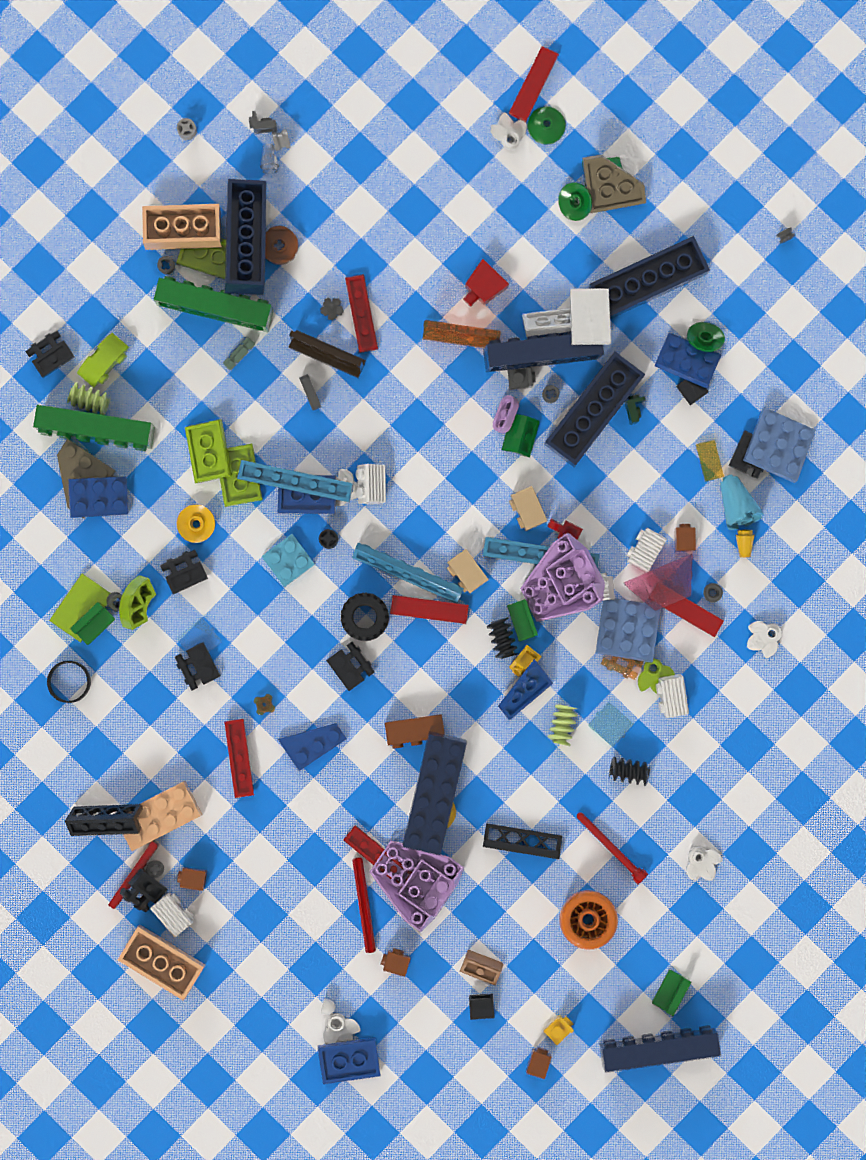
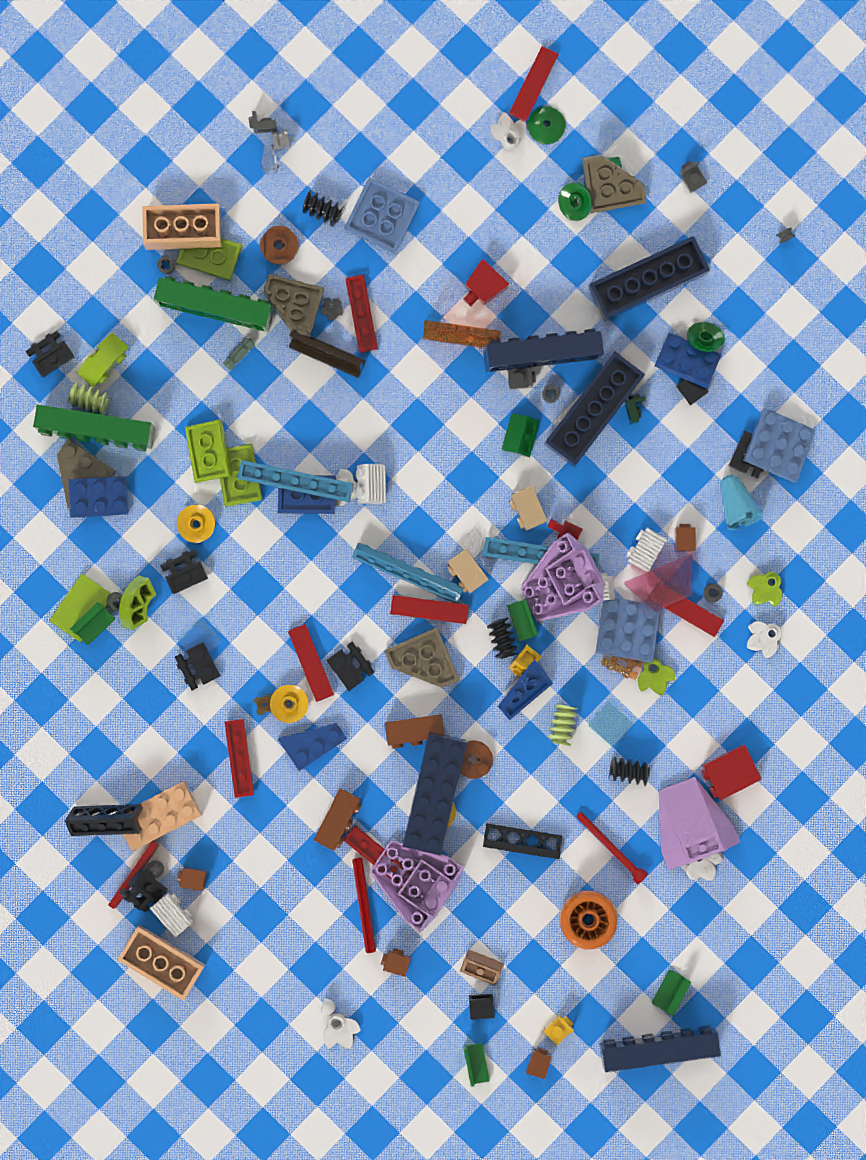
black tyre [47,661,91,703] -> none
light grey wheel [177,118,197,140] -> none
dark blue brick [225,179,266,295] -> none
medium azure plate [261,534,315,587] -> none
dark grey beam [299,374,321,411] -> none
blue plate [318,1037,381,1084] -> none
black wheel [319,529,338,549] -> none
black tyre [340,593,389,641] -> none
lavender plate [493,395,519,434] -> none
white tile [522,308,571,337] -> none
white tile [570,289,611,345] -> none
white brick [656,674,689,718] -> none
clear yellow tile [695,440,724,482] -> none
yellow cone [736,529,755,558] -> none
none -> dark tan plate [264,274,324,337]
none -> yellow dish [270,685,308,723]
none -> red tile [288,624,334,702]
none -> black piece [302,190,345,227]
none -> dark orange brick [313,788,362,851]
none -> medium blue plate [344,177,420,254]
none -> dark tan plate [384,627,460,688]
none -> dark orange plate [460,740,493,779]
none -> green panel [463,1042,490,1087]
none -> lavender wedge [659,777,740,870]
none -> dark grey bracket [679,161,708,194]
none -> red brick [701,745,762,800]
none -> lime plate [747,572,783,607]

